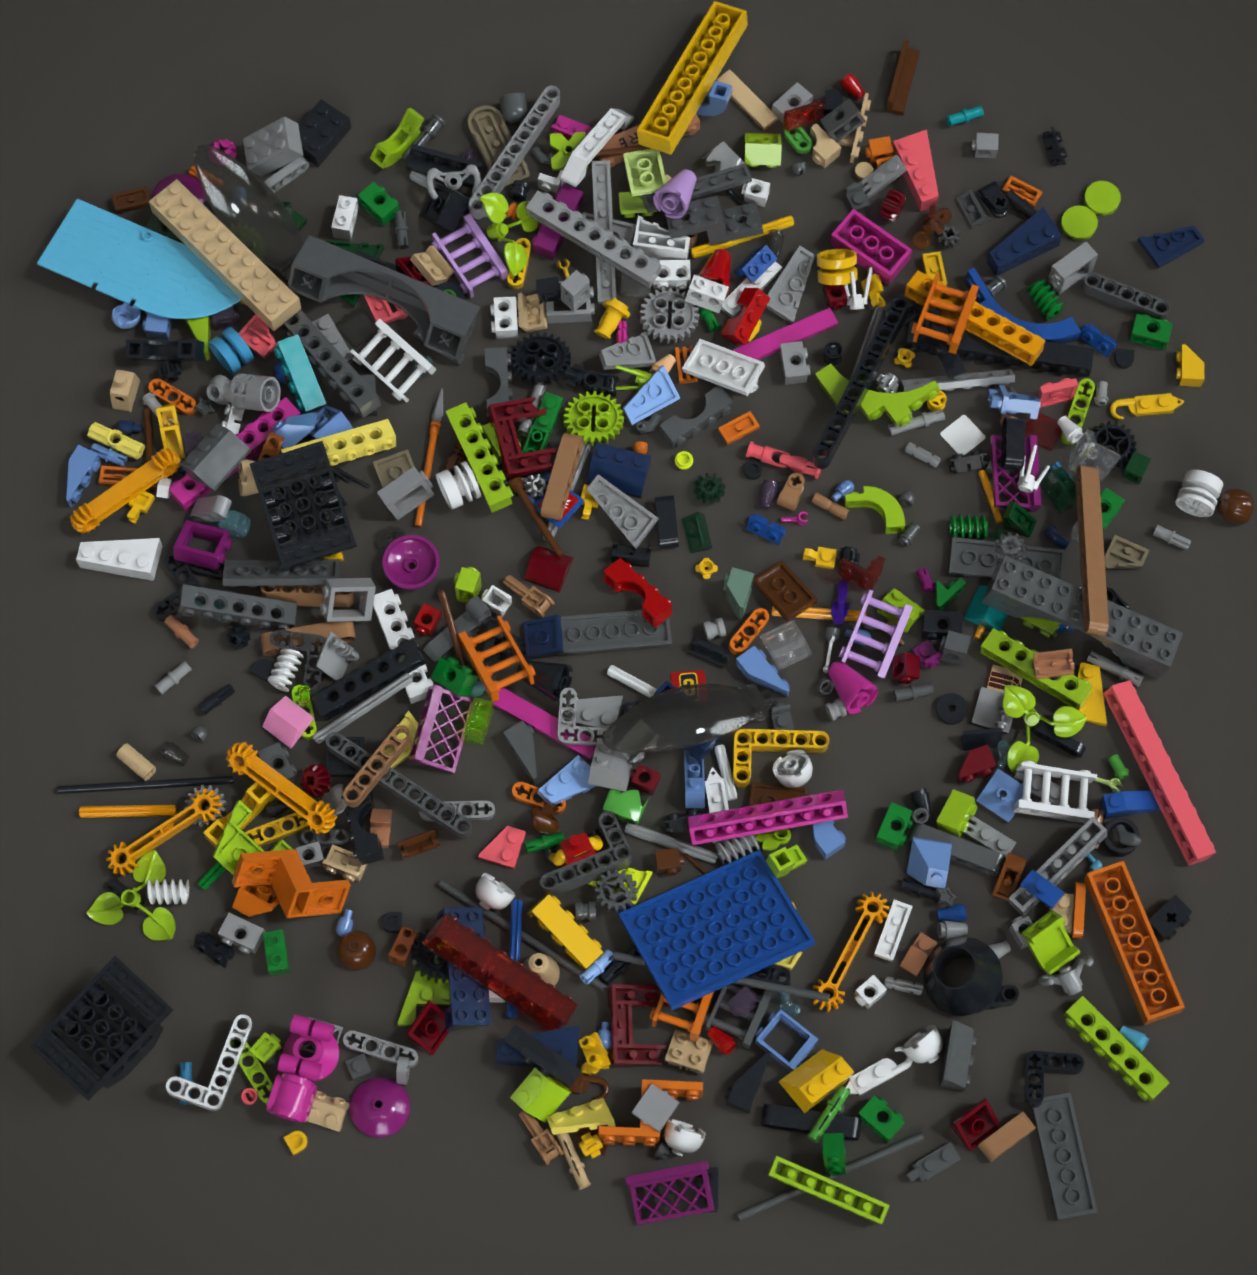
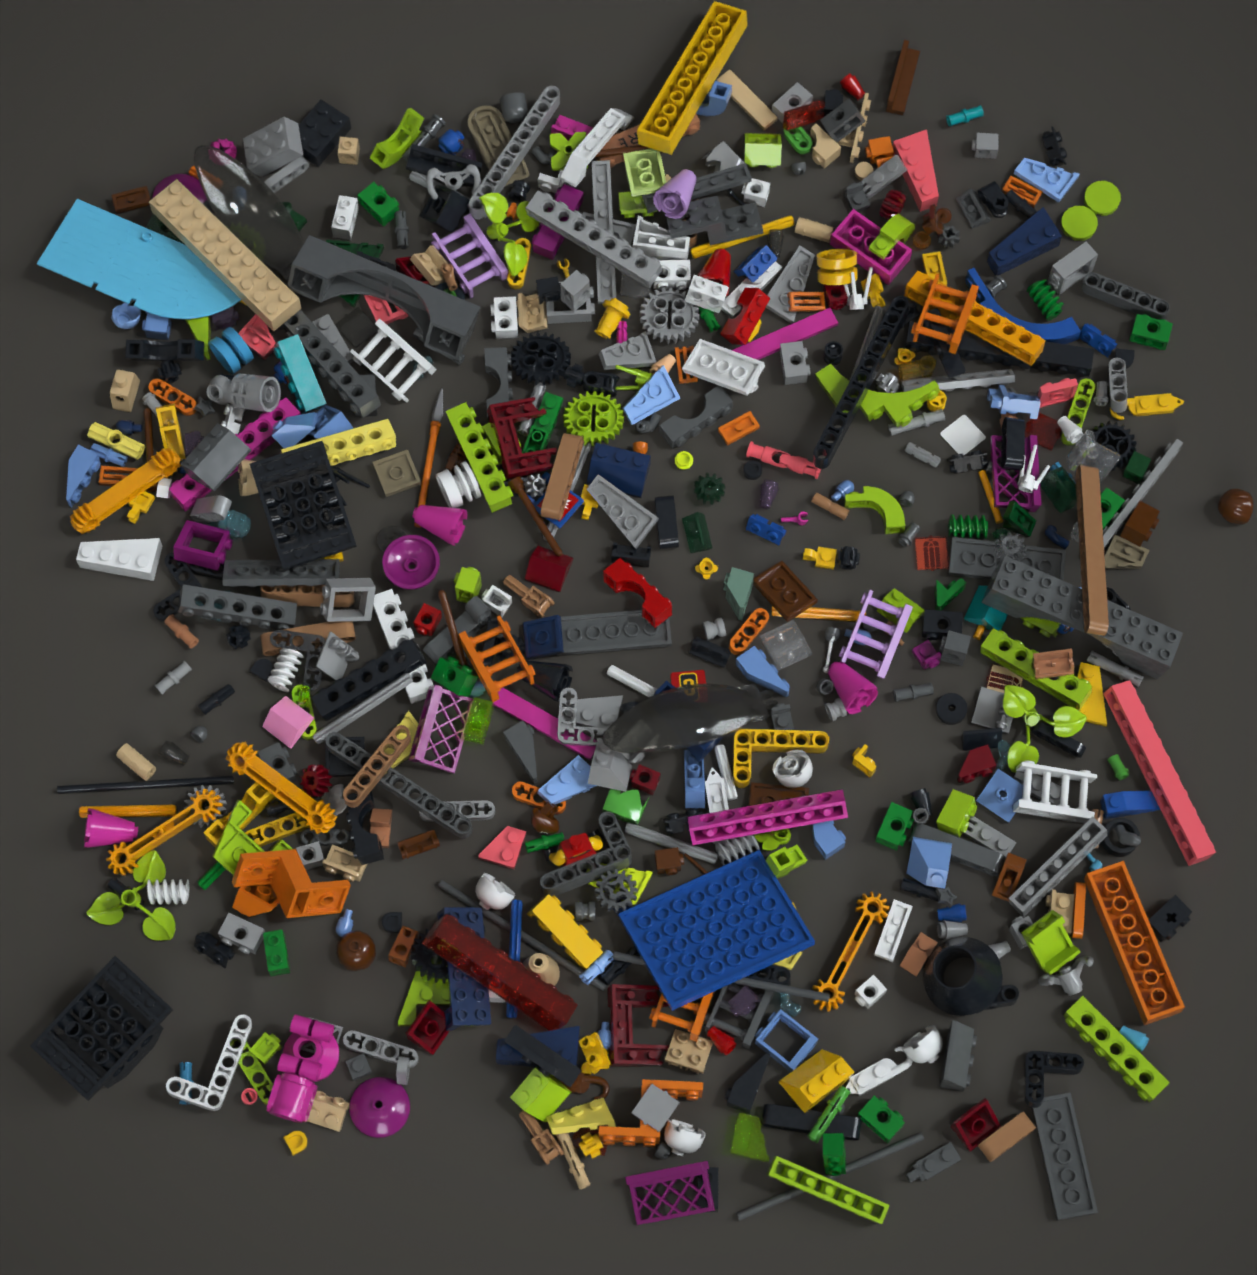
dark orange leg [258,432,285,461] -> none
light grey window [377,466,435,520] -> none
medium nougat piece [776,473,805,511] -> none
dark purple piece [831,579,849,624] -> none
clear red bracket [838,556,885,590] -> none
light grey axle [884,976,923,995] -> none
dark red brick [892,652,920,684] -> none
magenta pin [916,567,935,593] -> none
blue tile [1020,869,1065,910] -> none
yellowish green hand [1094,777,1123,793] -> none
dark blue wing [1137,226,1204,269] -> none
light grey axle [1153,525,1191,550] -> none
white wheel [1175,470,1223,517] -> none
yellow slope [1176,344,1204,387] -> none
none -> dark pink cone [84,808,138,848]
none -> tan brick [338,137,360,165]
none -> dark pink cone [412,505,467,546]
none -> blue head [438,129,465,155]
none -> medium nougat arm [441,263,458,291]
none -> clear neon green wing [730,1113,770,1162]
none -> orange tile [787,292,826,312]
none -> tan axle [795,217,834,243]
none -> yellow bracket [852,744,877,778]
none -> lime arch [869,214,915,260]
none -> clear yellow piece [898,355,936,381]
none -> clear red piece [915,535,949,571]
none -> light blue wing [1014,158,1080,203]
none -> light grey plate [1103,439,1183,550]
none -> light grey beam [1109,358,1128,413]
none -> reddish brown brick [1120,501,1160,547]

